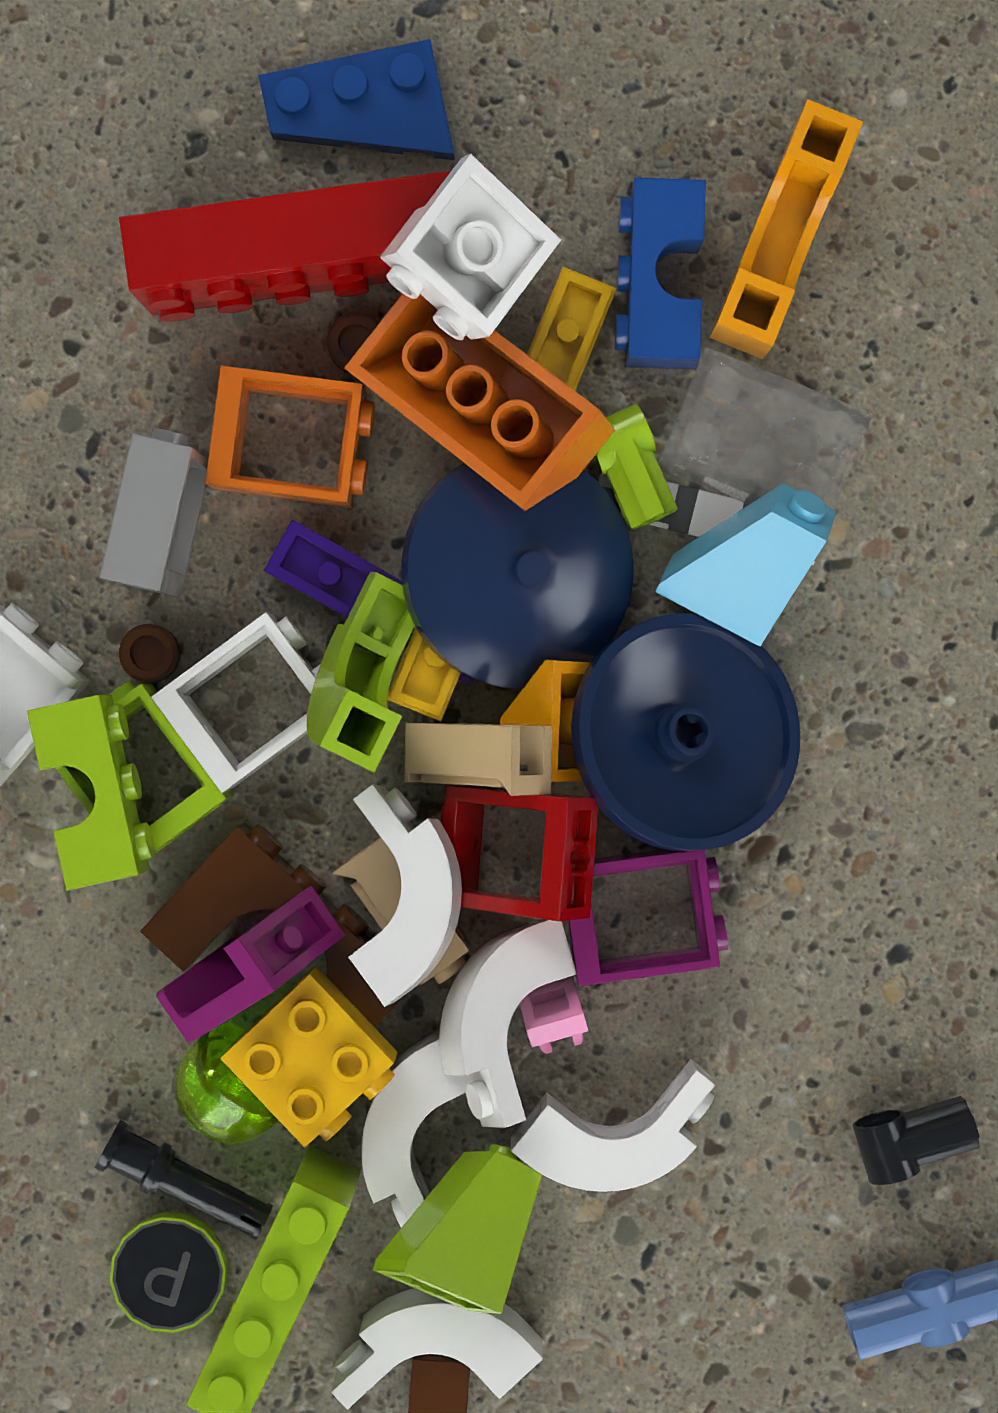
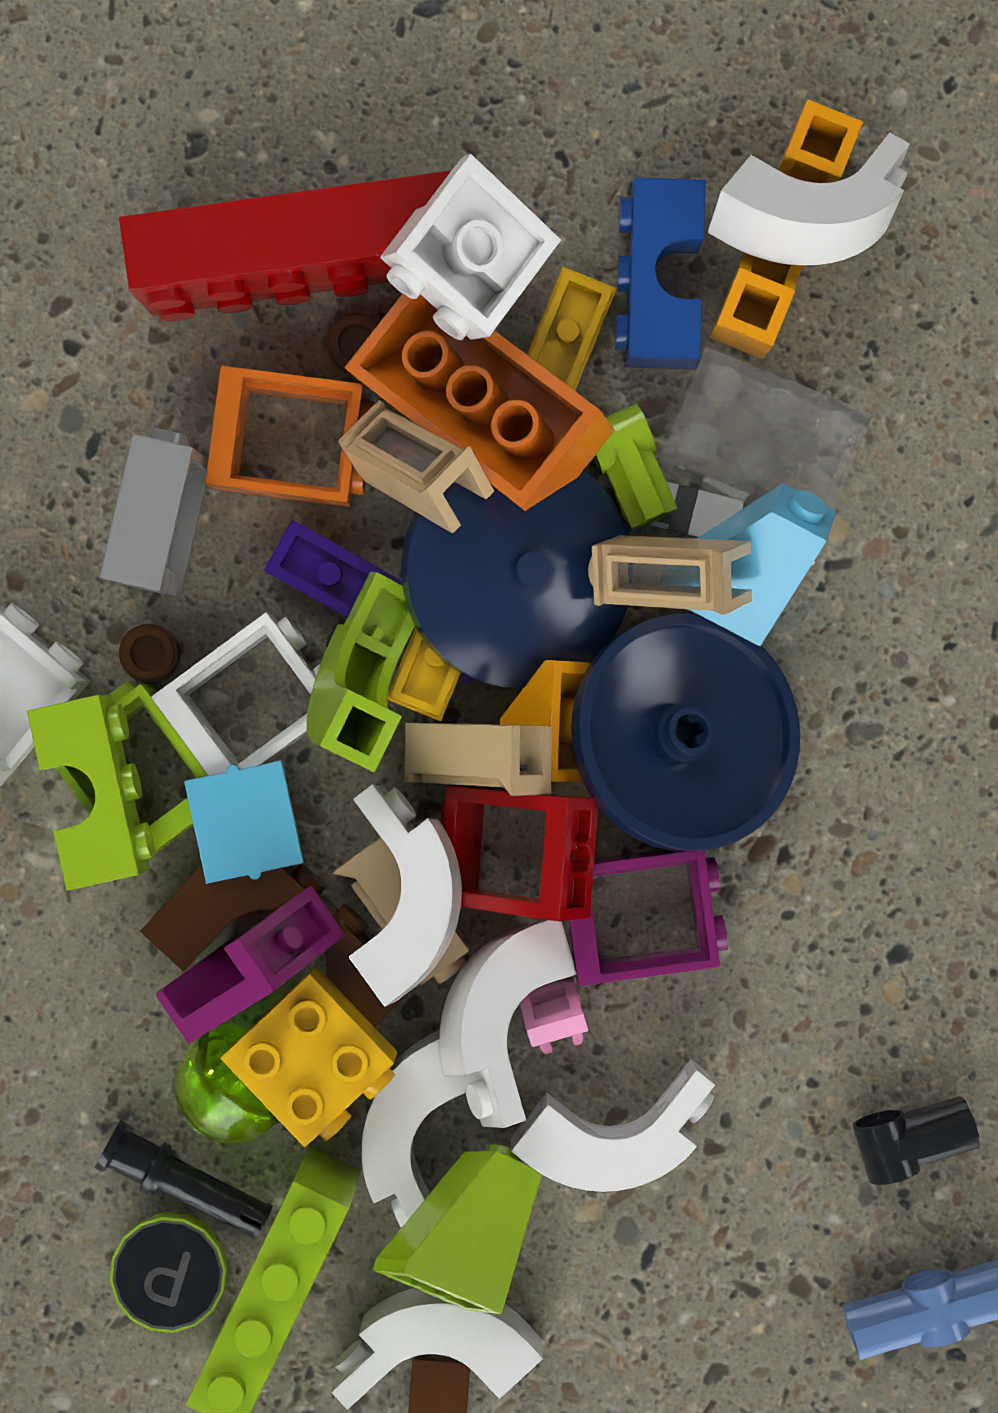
blue wing [258,39,455,160] -> none
none -> medium azure piece [184,760,304,884]
none -> tan window [338,400,494,534]
none -> tan window [588,535,752,616]
none -> white arch [708,132,910,265]

